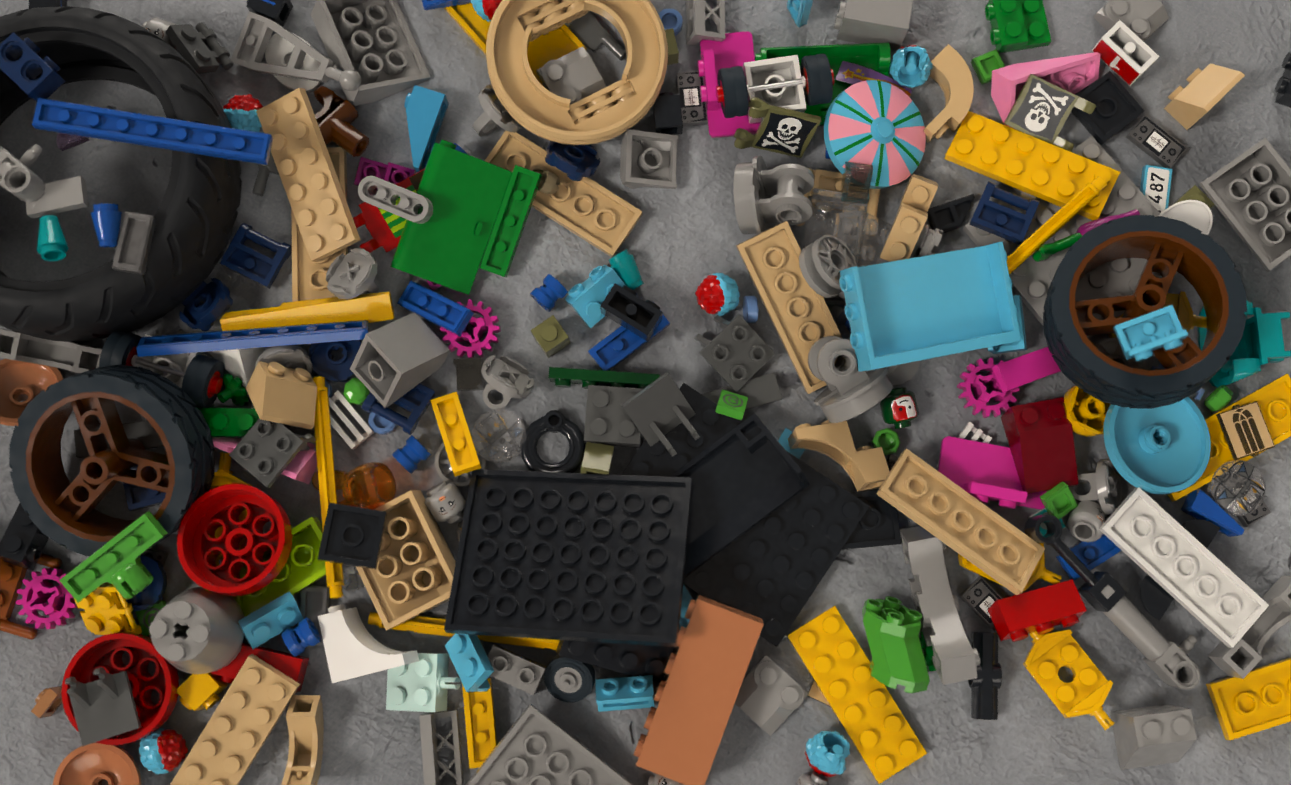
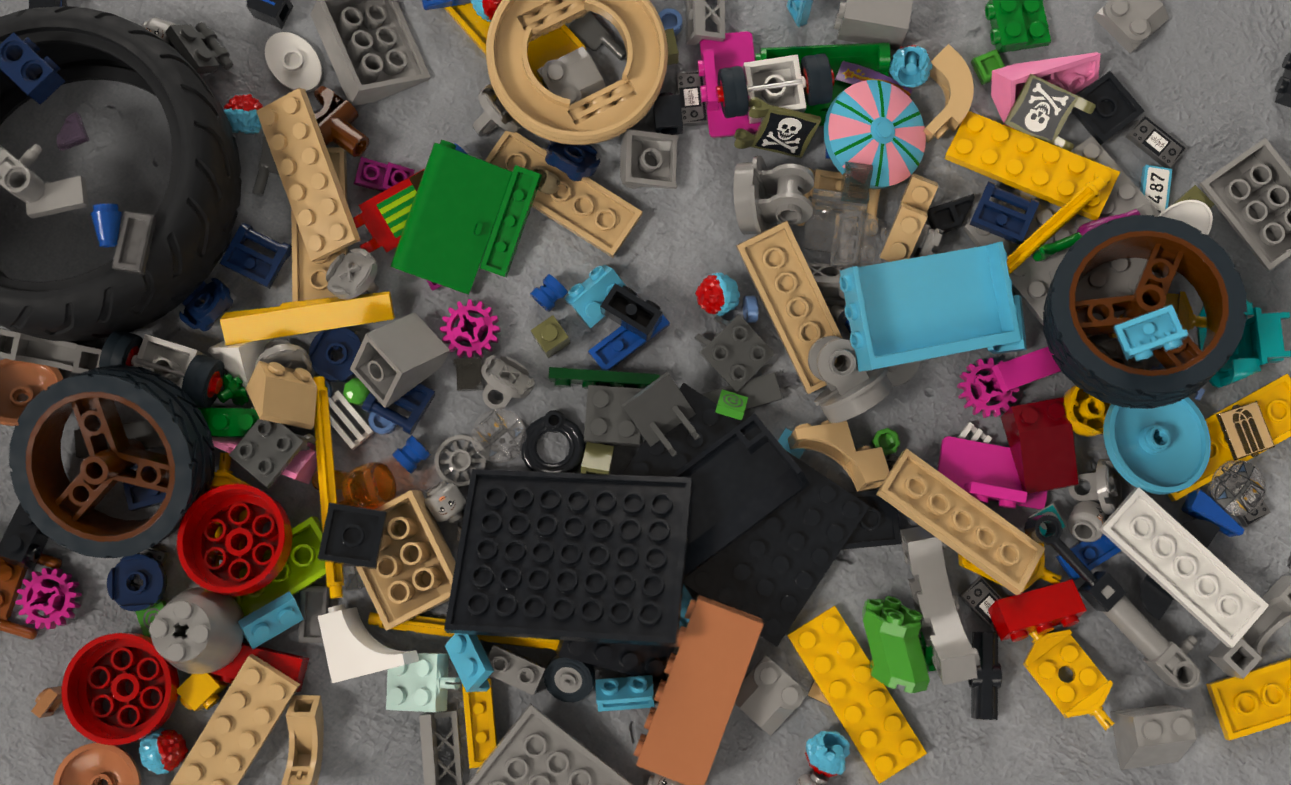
blue tile [32,98,273,165] -> none
teal cone [37,215,69,261] -> none
bright green plate [59,511,168,602] -> none
dark grey plate [65,667,141,746] -> none
yellow plate [74,582,142,635] -> none
blue tile [136,320,369,357] -> none
light grey plate [230,11,361,91] -> none
blue wheel [281,617,322,657] -> none
light grey plate [358,176,433,224] -> none
blue tile [397,281,474,336] -> none
dark azure slope [404,85,449,172] -> none
yellow plate [430,391,481,477] -> none
teal cone [608,249,644,290] -> none
light grey wheel [799,235,858,298] -> none
head [879,387,919,429] -> none
bright green tile [1040,481,1078,519] -> none
white brick [1091,20,1160,86] -> none
tan slope [1164,63,1245,130] -> none
bright green tile [1204,385,1233,412] -> none

